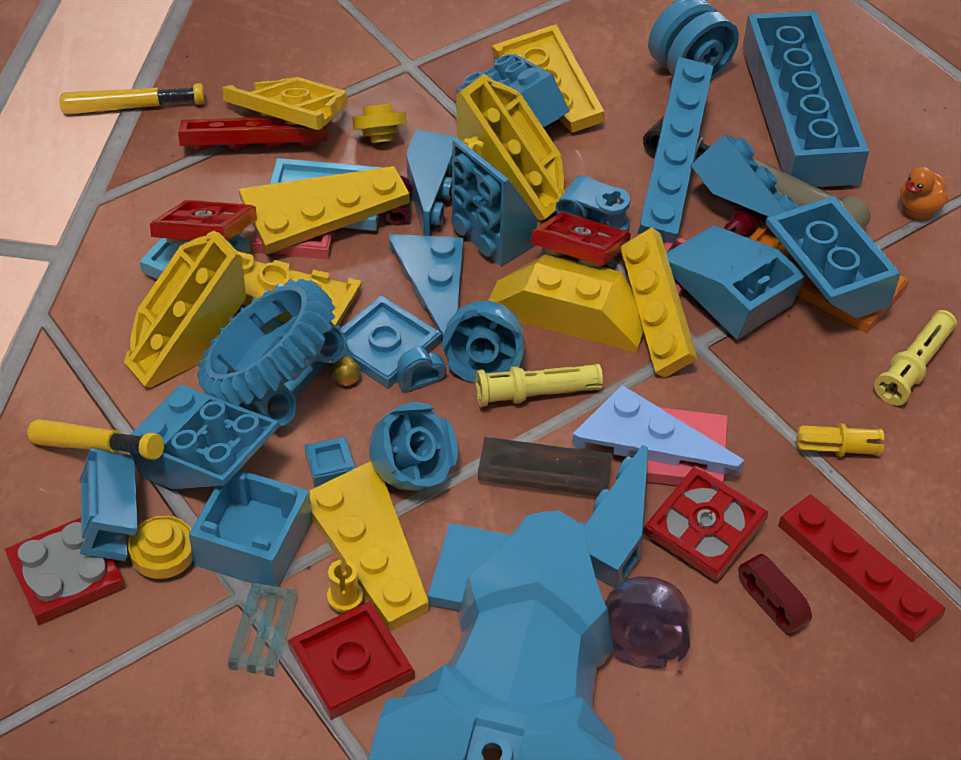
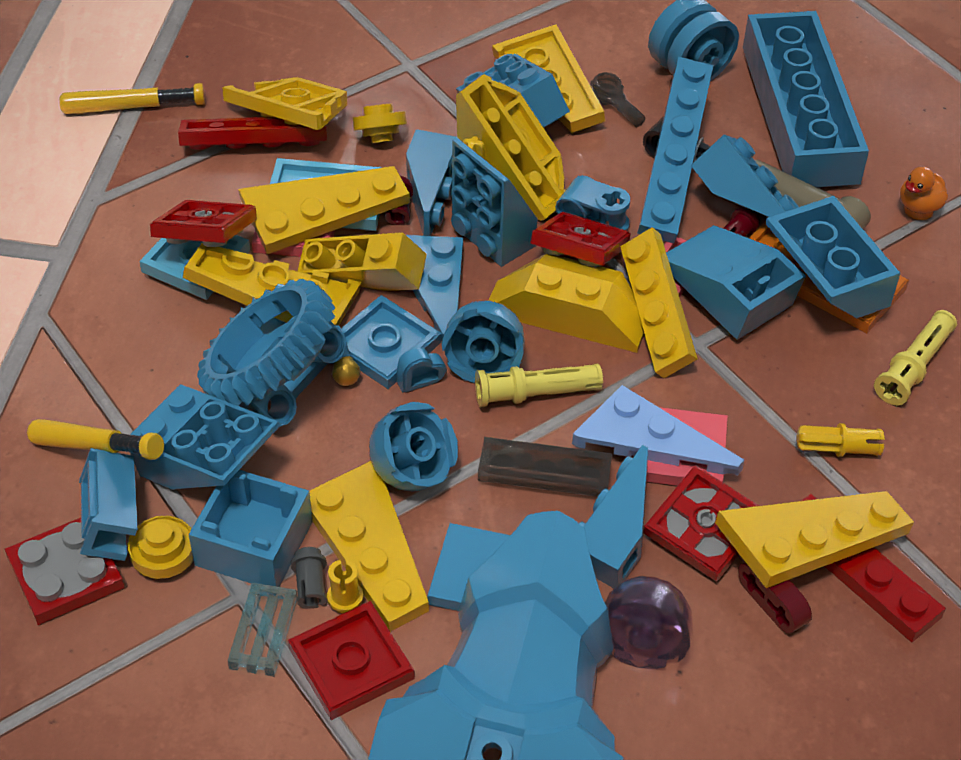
yellow wedge [124,231,246,388] -> none
dark azure tile [304,437,355,487] -> none
none -> dark grey pin [291,547,327,609]
none -> yellow slope [297,233,427,291]
none -> clear smoke plate [590,72,646,127]
none -> yellow wing [715,491,914,588]

